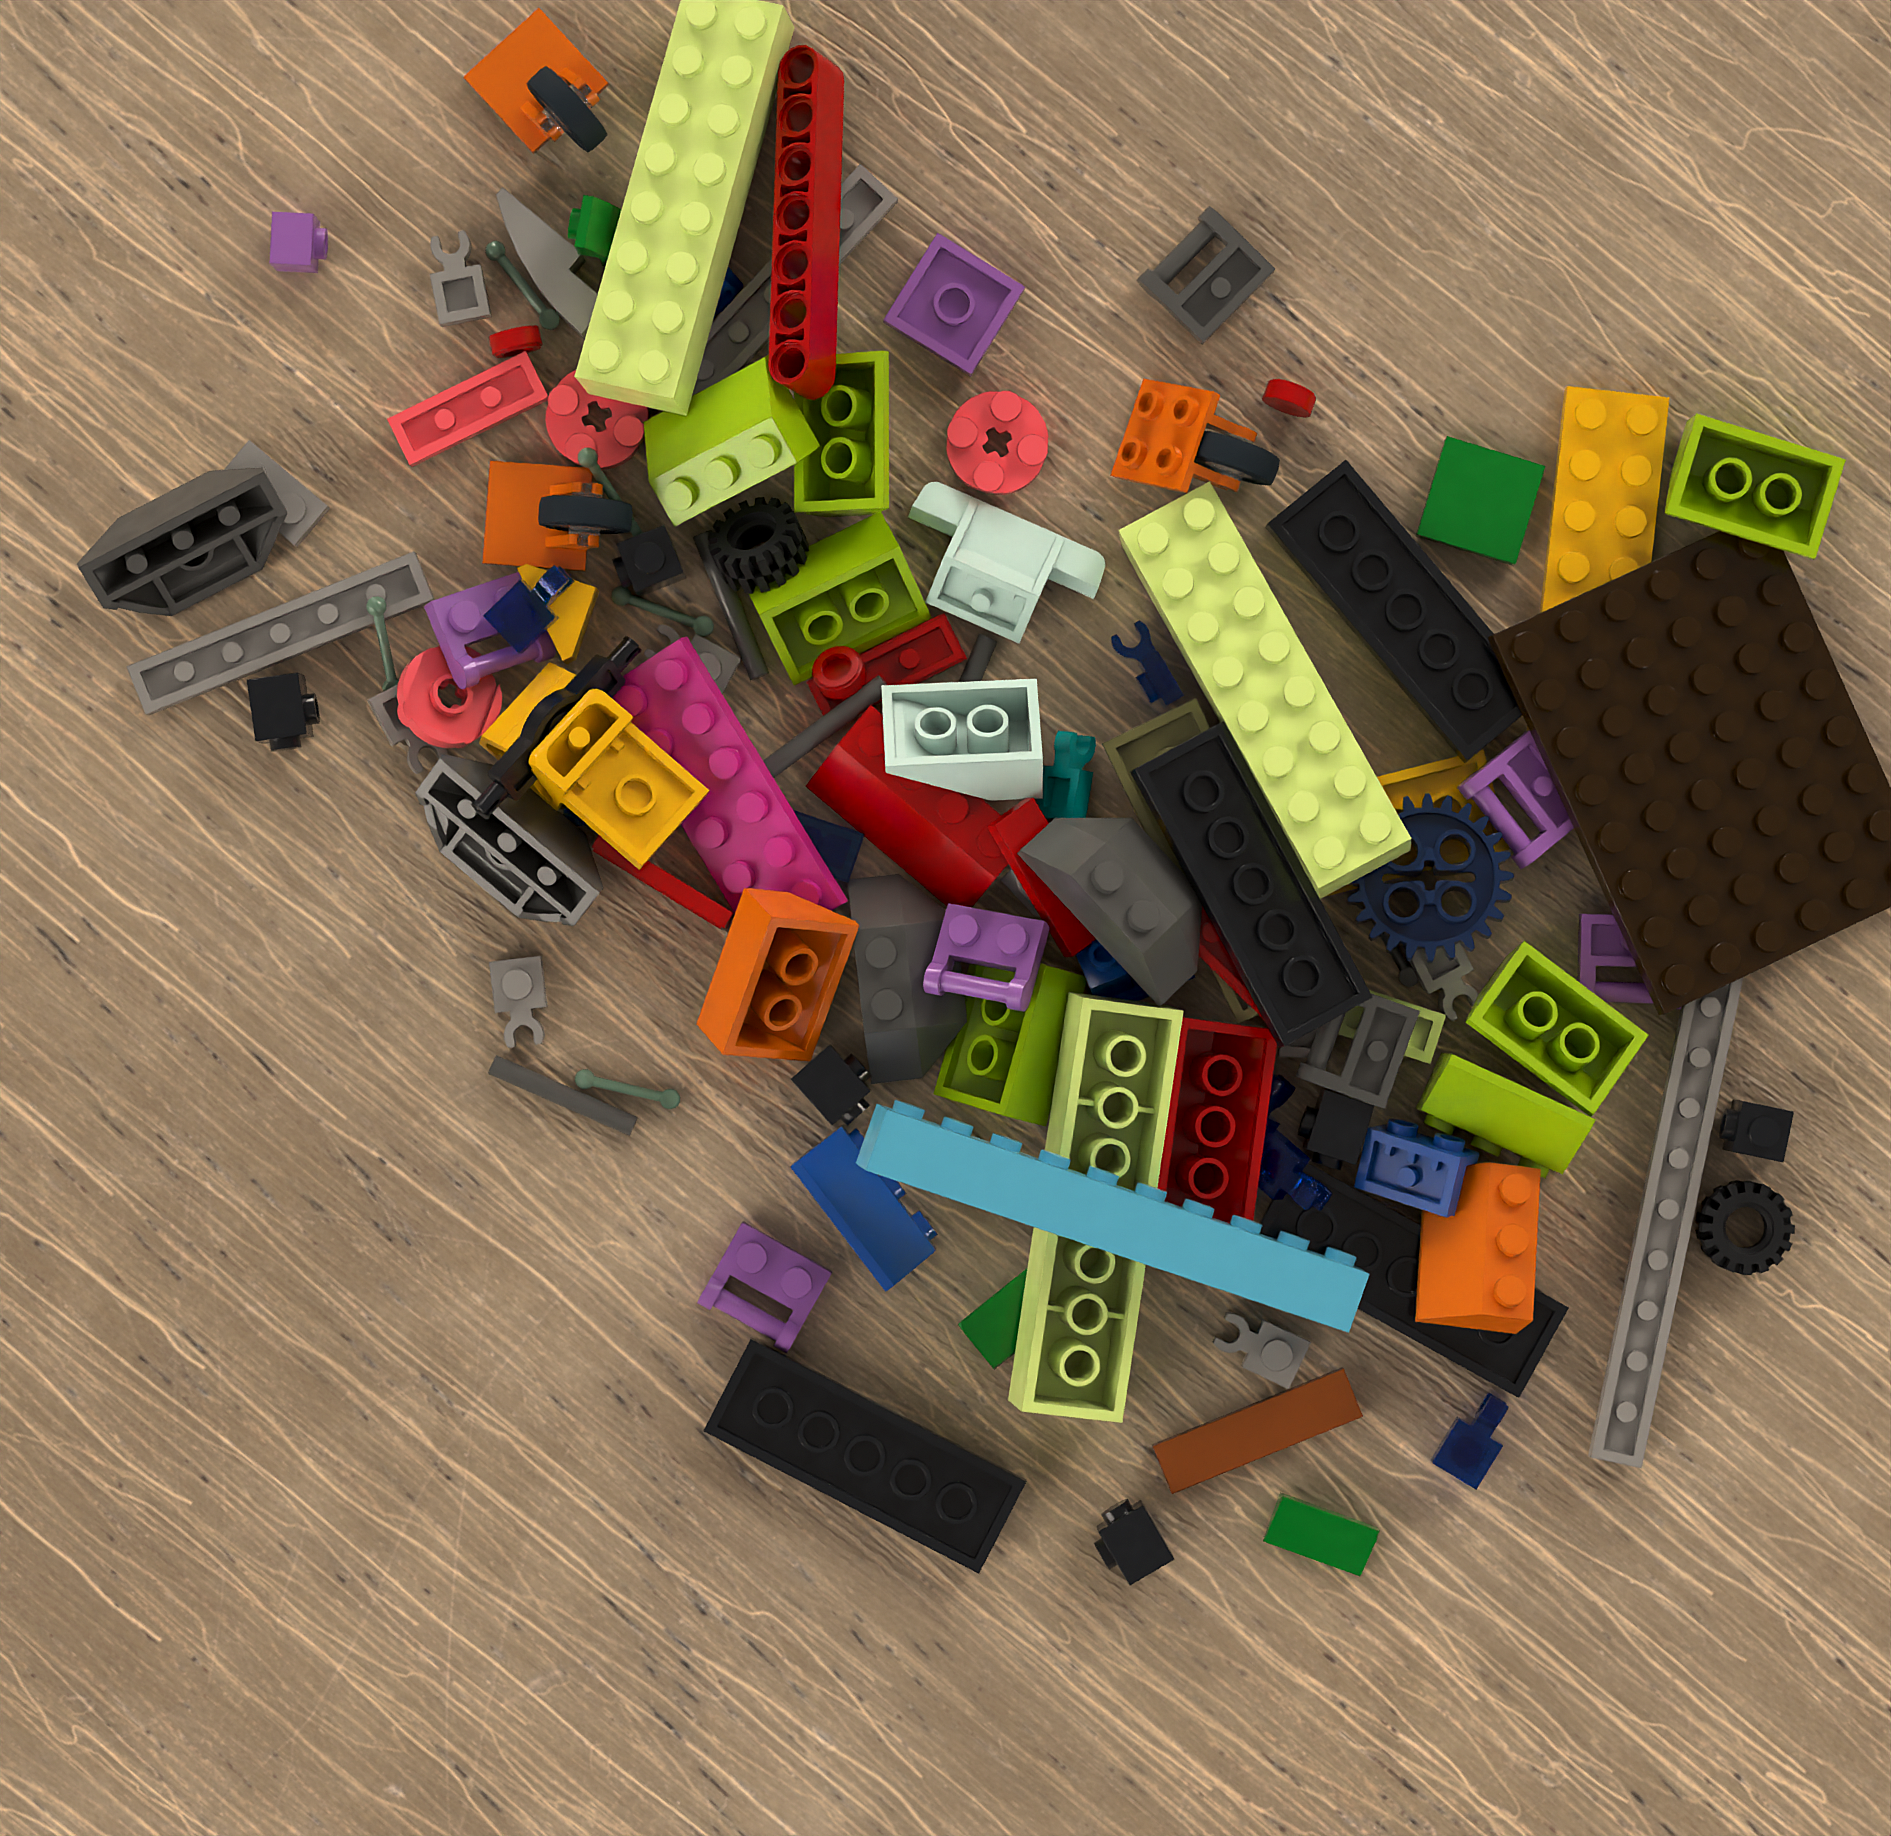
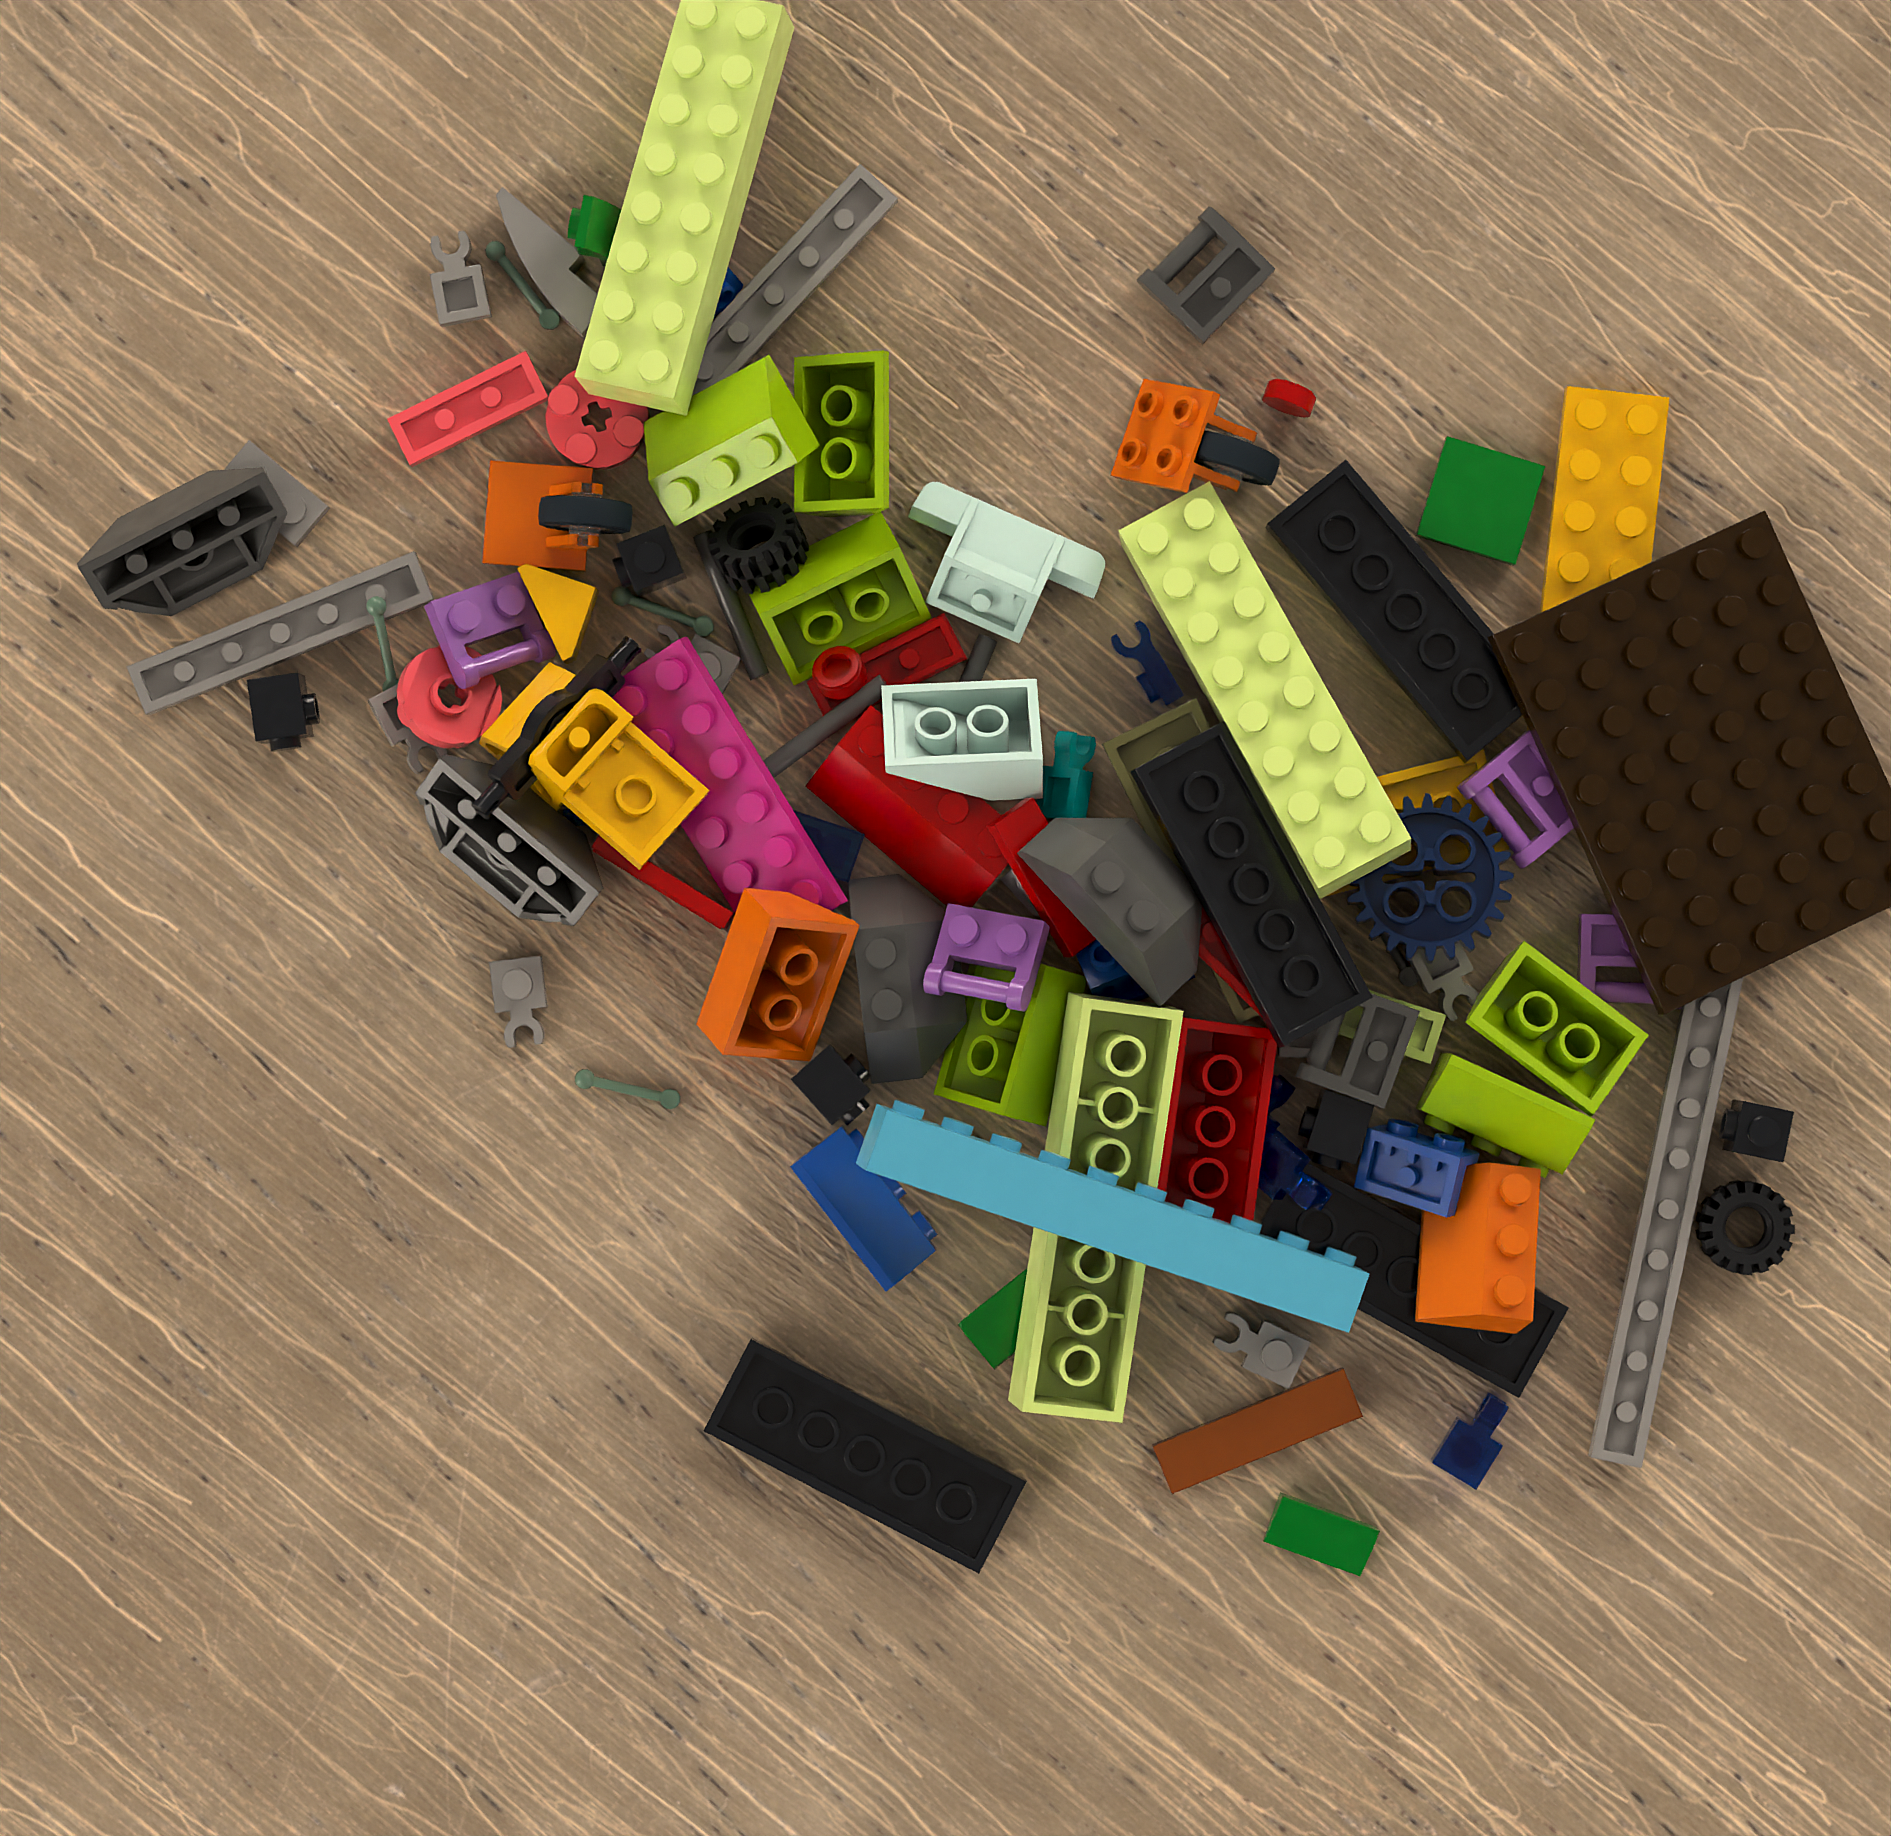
medium lavender plate [269,212,328,273] -> none
orange plate [464,8,609,154] -> none
clear blue plate [483,565,575,654] -> none
dark grey bar [488,1055,638,1136] -> none
red tile [489,325,543,358] -> none
sand green hinge [578,448,643,536] -> none
medium lavender plate [697,1222,832,1353] -> none
red beam [768,45,844,400] -> none
medium lavender plate [883,233,1025,377] -> none
coral plate [946,391,1048,495] -> none
black brick [1094,1499,1174,1585] -> none
lime slope [1665,413,1846,560] -> none

